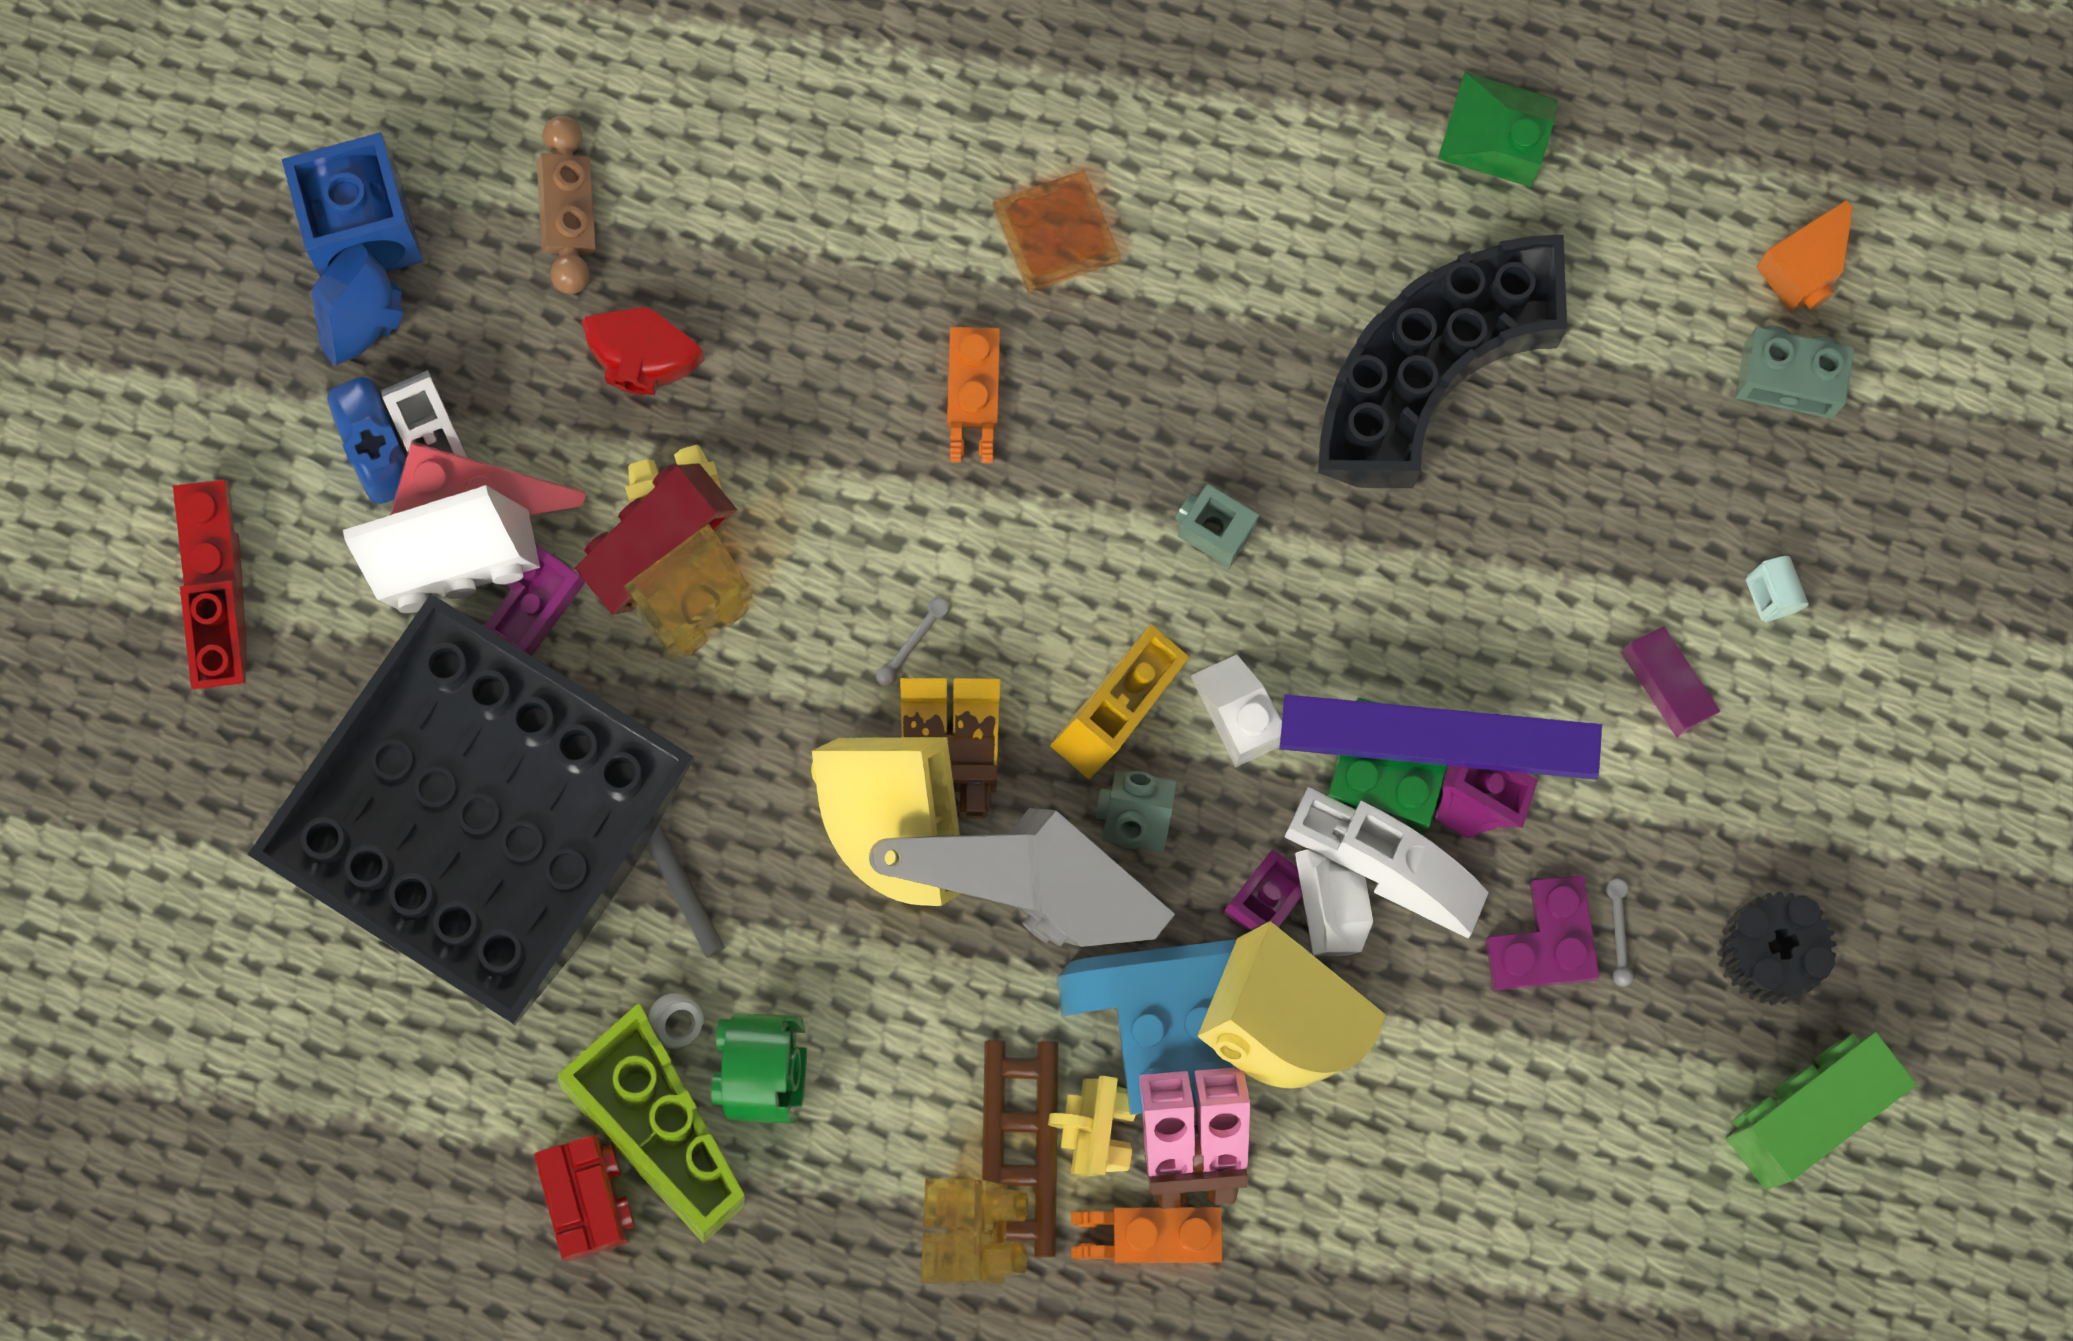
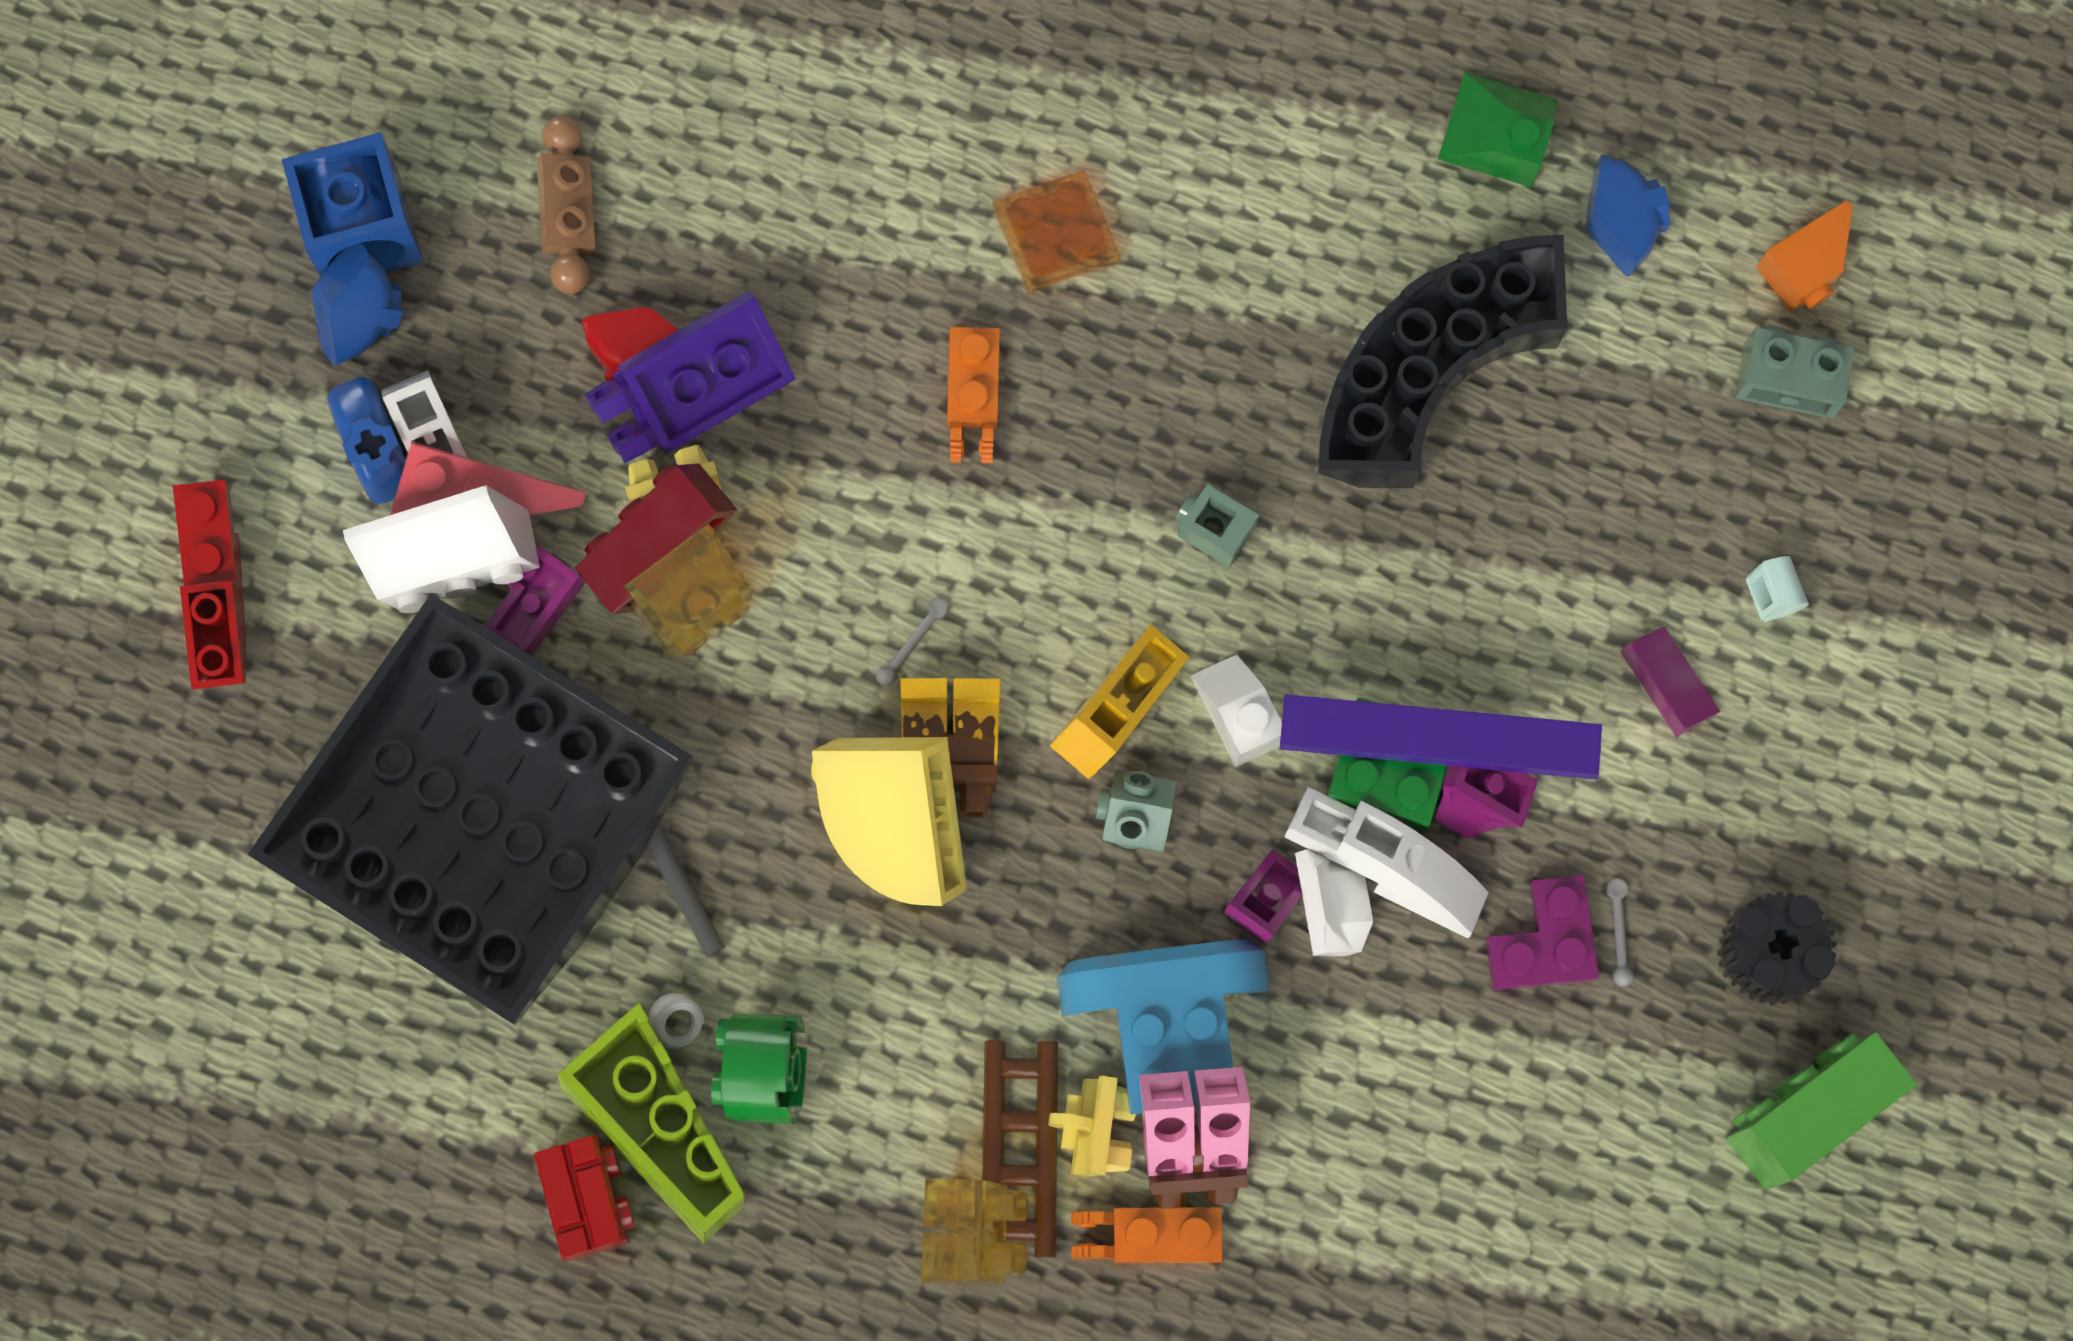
light grey slope [869,808,1175,947] -> none
light yellow brick [1197,921,1386,1088] -> none
none -> dark purple tile [584,291,796,463]
none -> blue piece [1586,154,1671,276]

